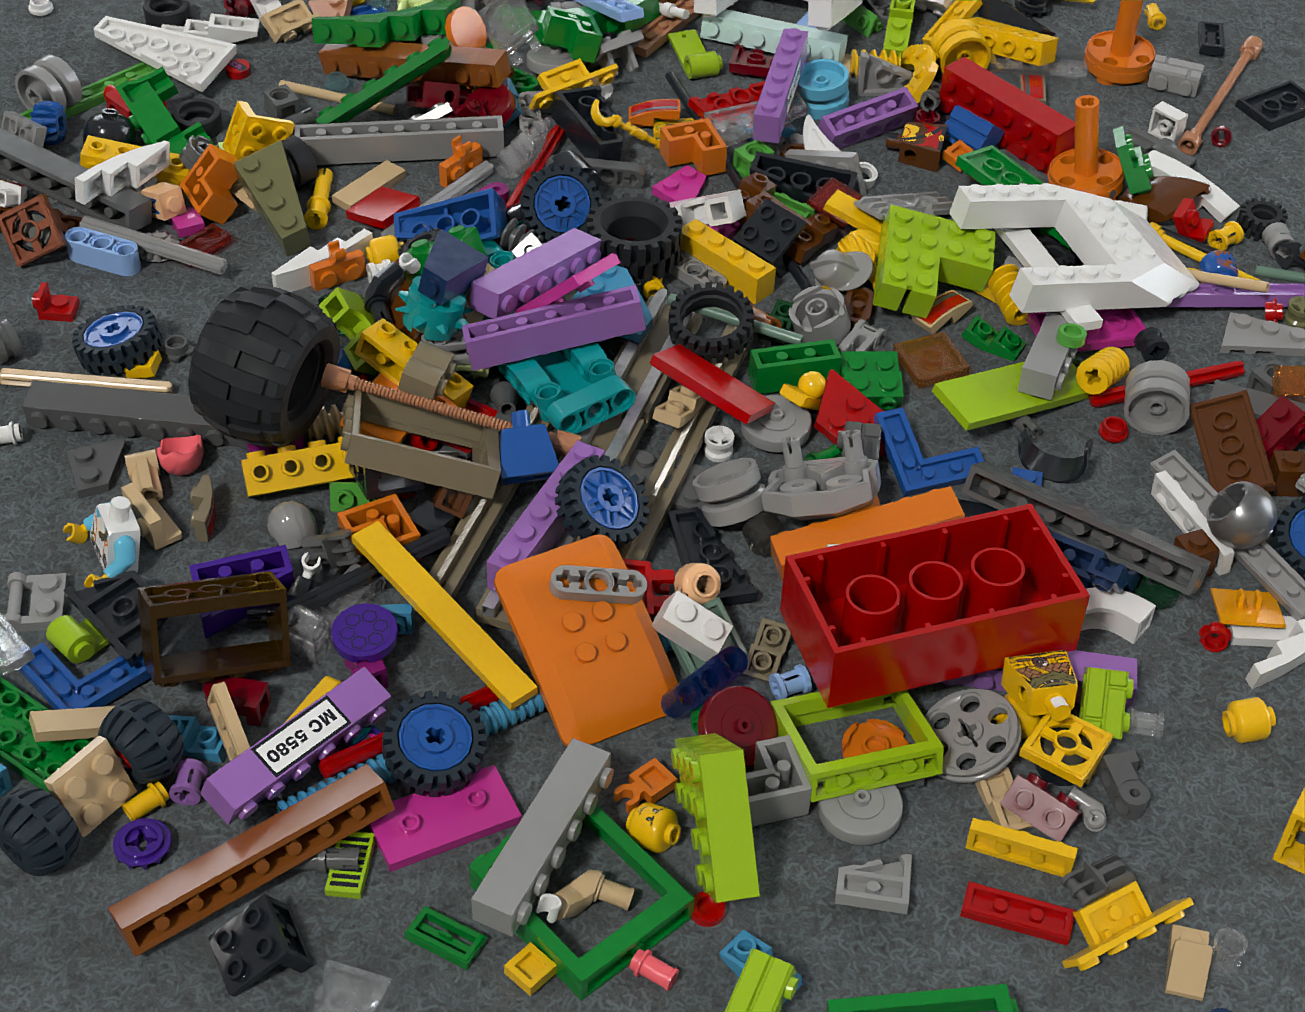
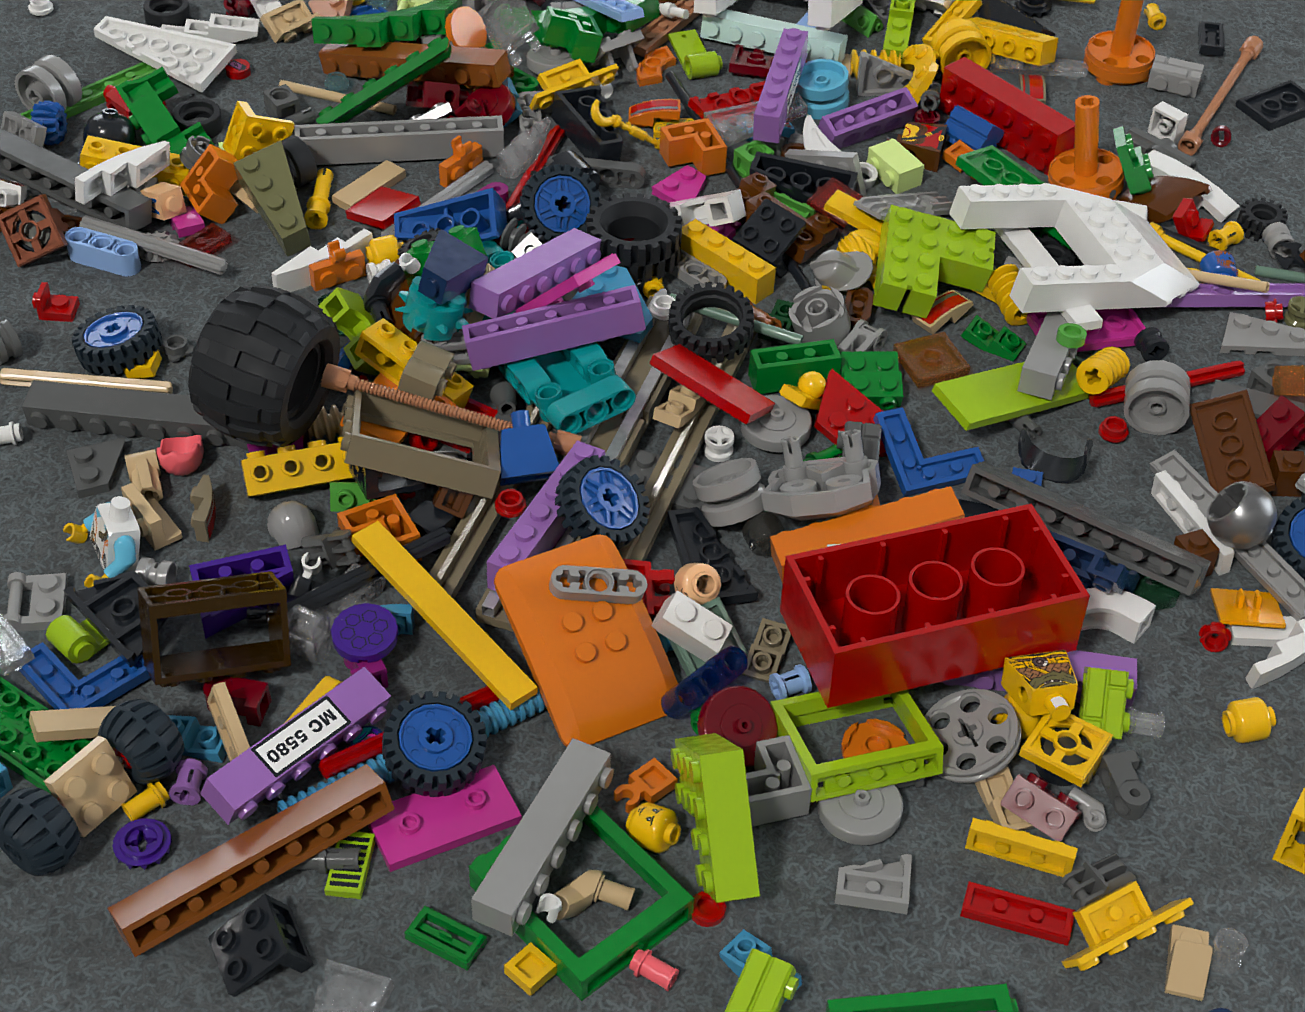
none -> light grey wheel [135,557,177,586]
none -> red plate [495,489,526,518]
none -> orange tile [636,46,676,87]
none -> white plate [650,295,675,321]
none -> yellowish green brick [866,138,924,194]

